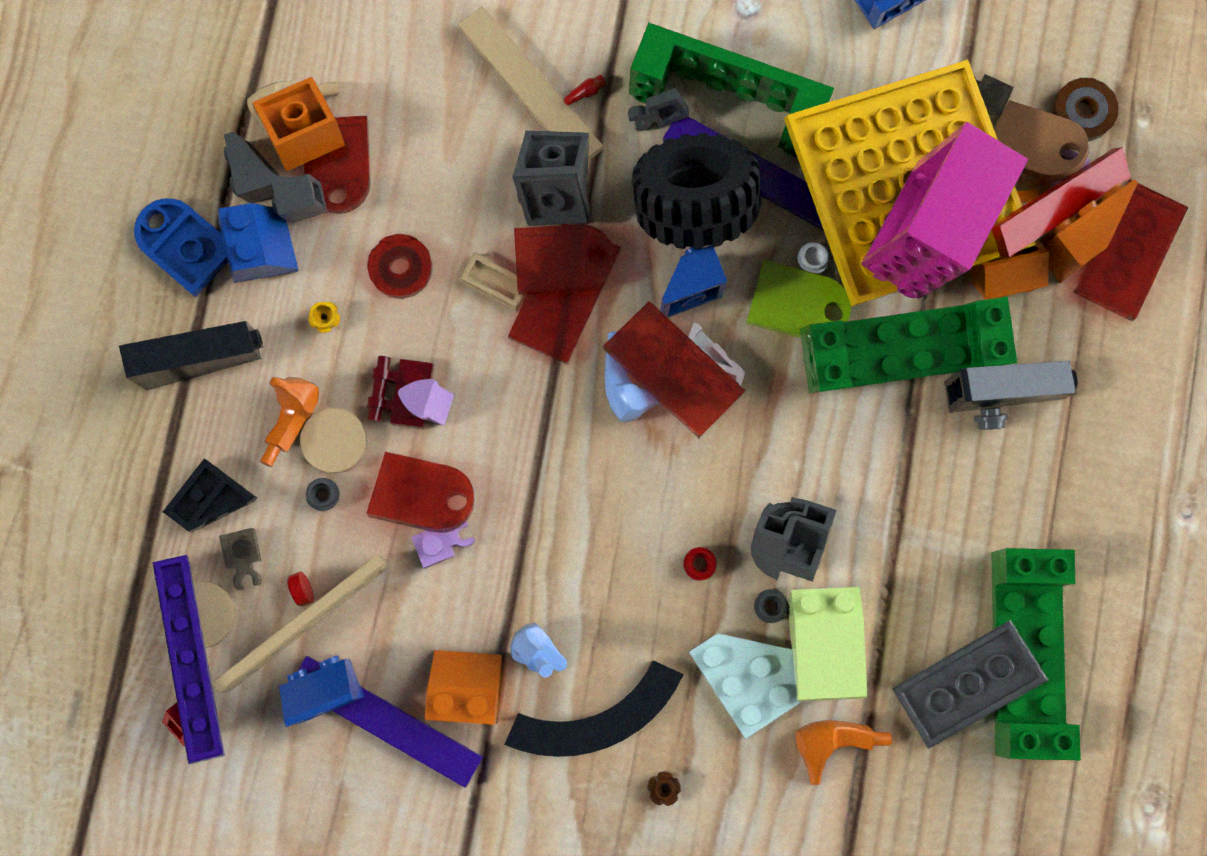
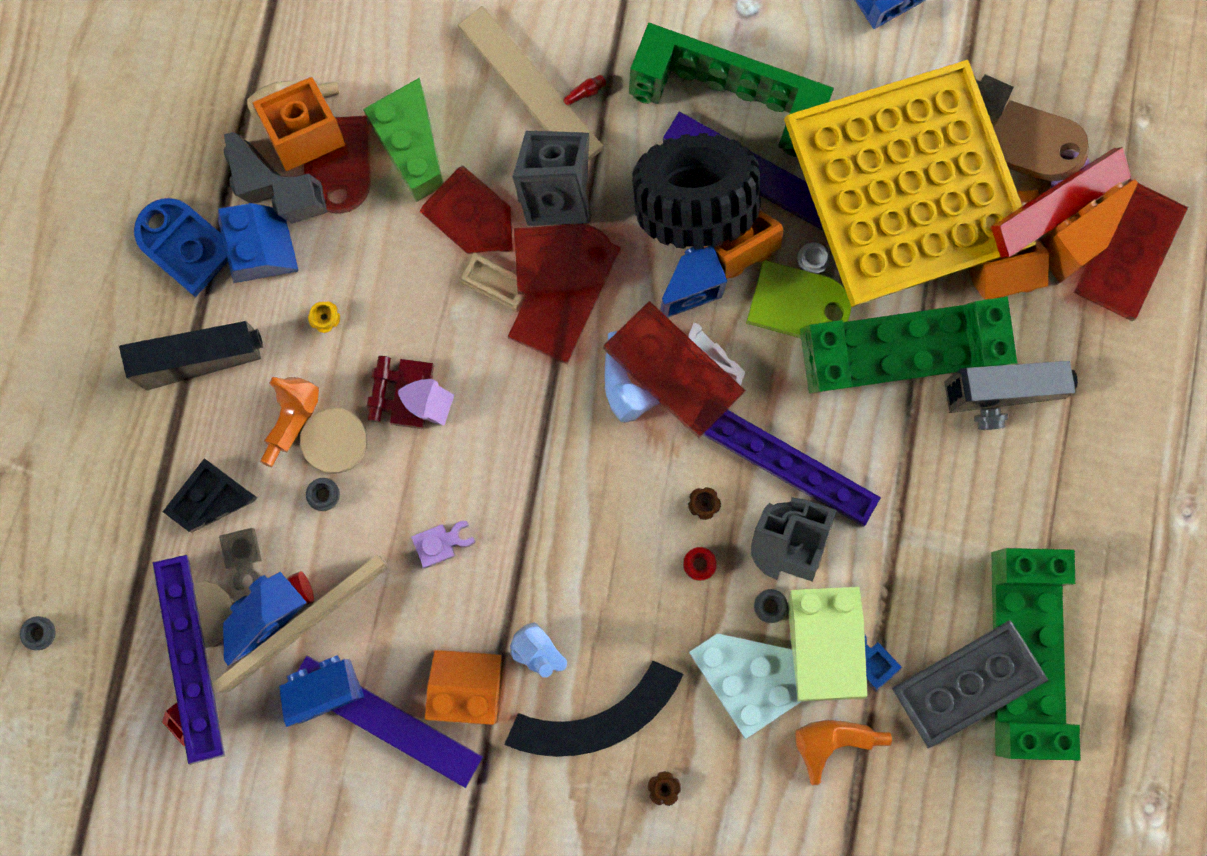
clear red tile [366,451,475,533] -> none
clear red tile [367,234,433,299] -> none
dark grey plate [628,88,689,131] -> none
dark pink window [861,122,1028,299] -> none
reddish brown tile [1052,77,1118,141] -> none
none -> dark grey plate [20,616,56,650]
none -> blue slope [223,572,307,666]
none -> bright green wedge [363,77,444,202]
none -> clear red tile [420,166,513,254]
none -> reddish brown plate [688,487,721,520]
none -> dark purple tile [691,399,881,527]
none -> orange slope [704,210,783,279]
none -> blue plate [864,633,902,692]

